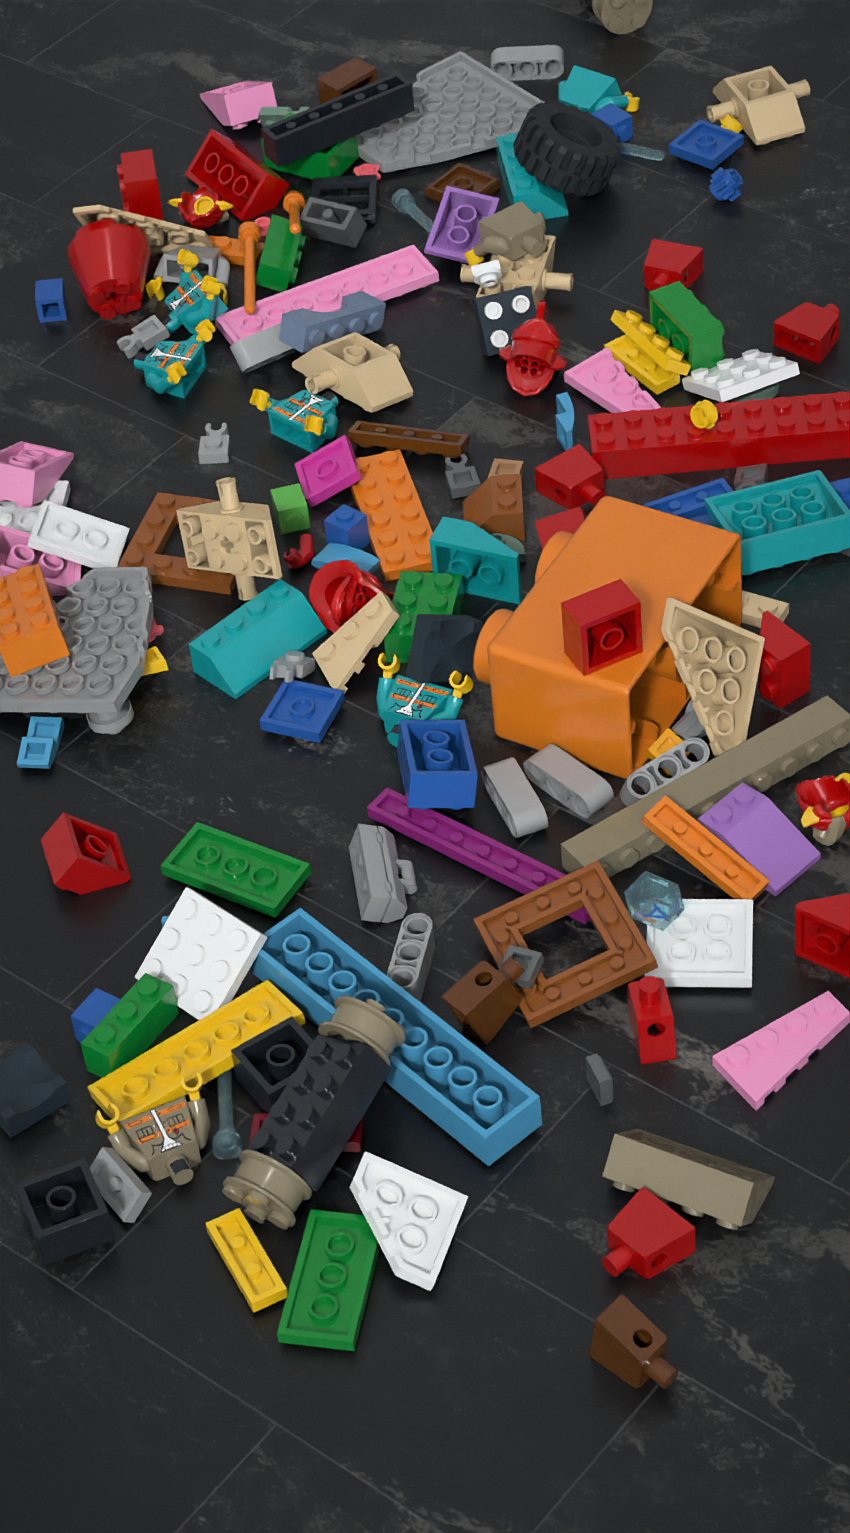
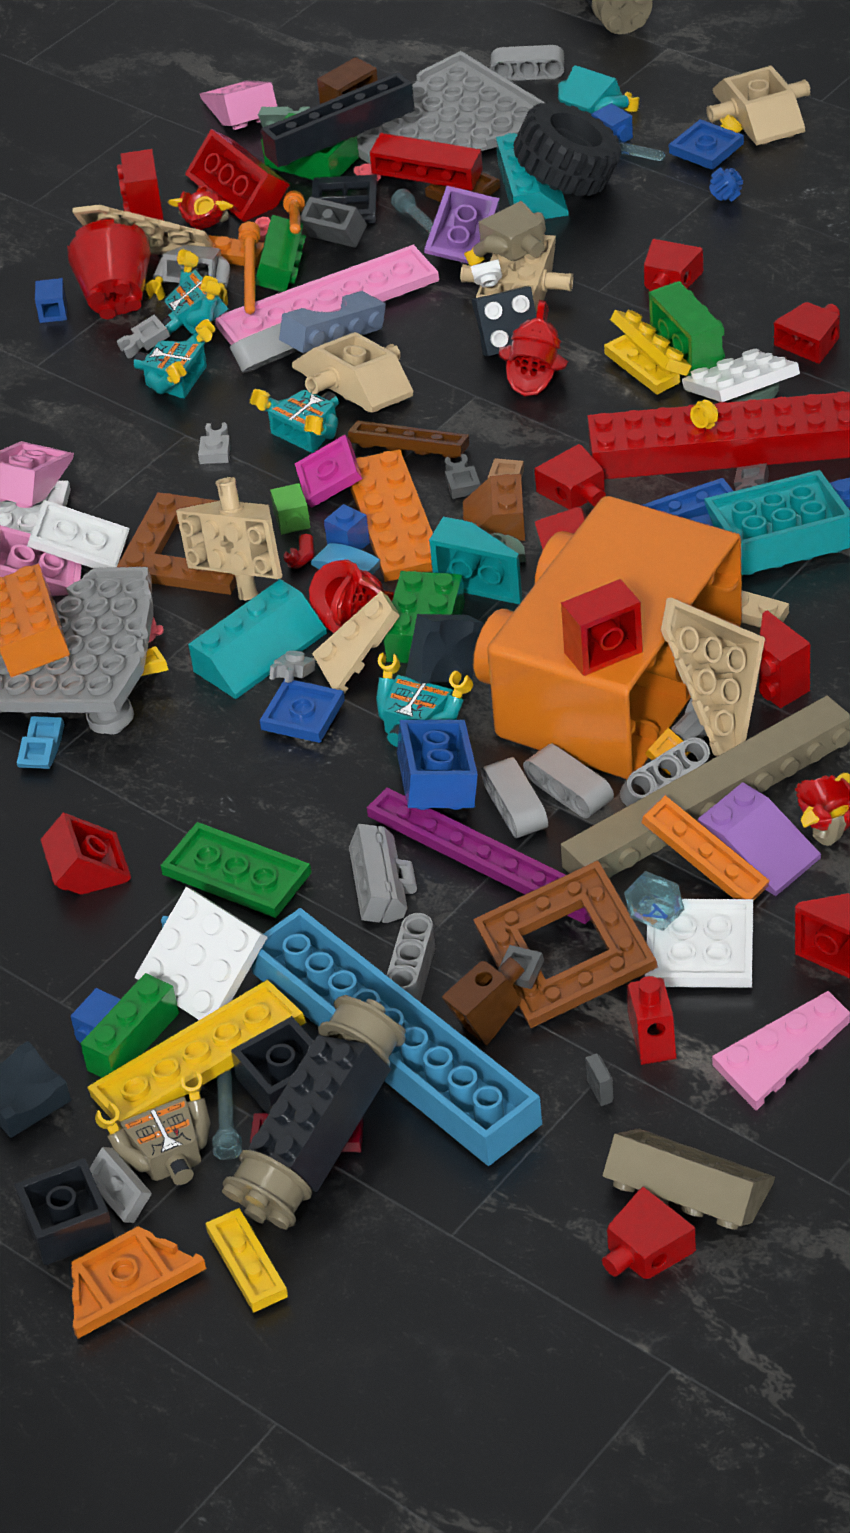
green plate [277,1209,380,1351] -> none
white plate [350,1151,468,1291] -> none
dark azure slope [556,392,576,451] -> none
bright pink wing [564,347,661,413] -> none
reddish brown torso [589,1294,679,1389] -> none
none -> orange wing [72,1226,206,1339]
none -> red brick [370,133,483,190]

